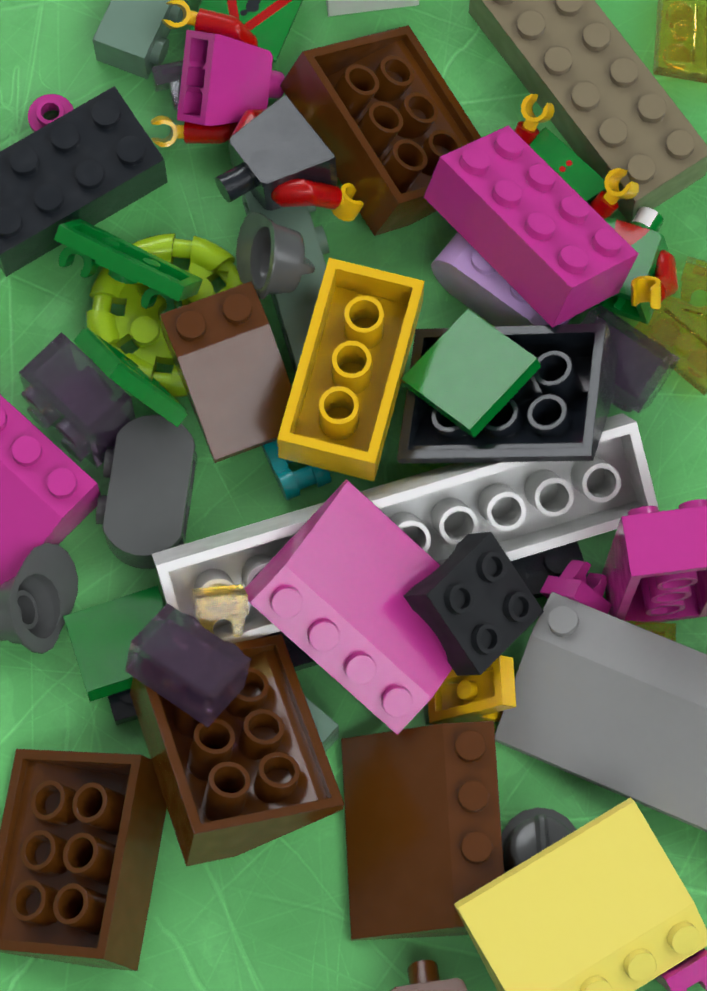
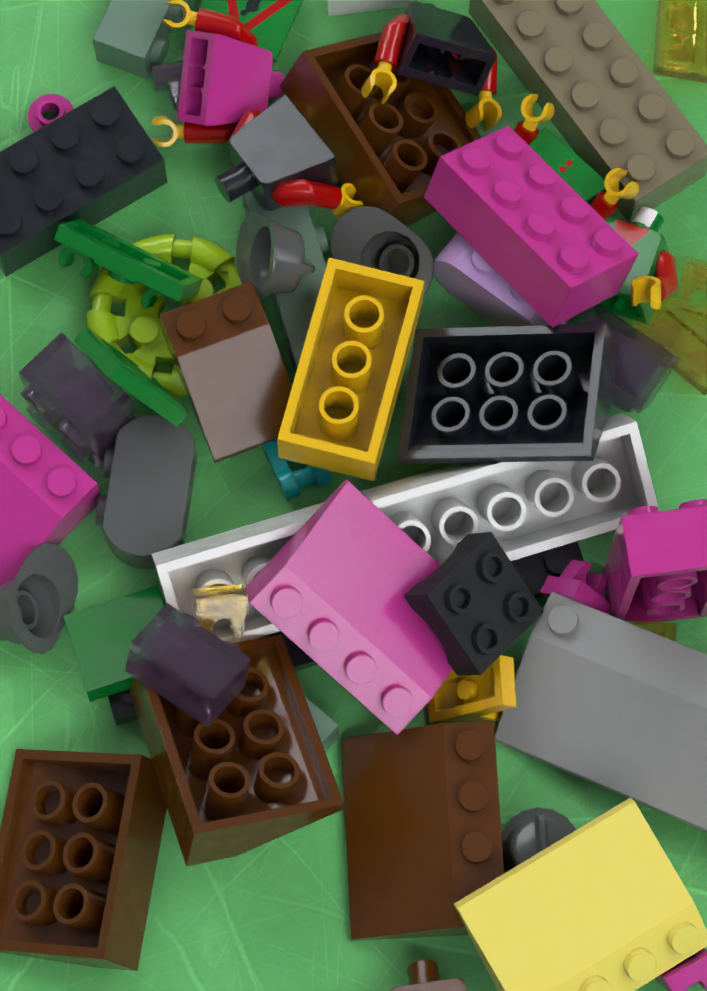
tile [401,309,541,438] -> none
none -> dark grey piece [331,206,434,294]
none -> black torso [361,1,502,131]

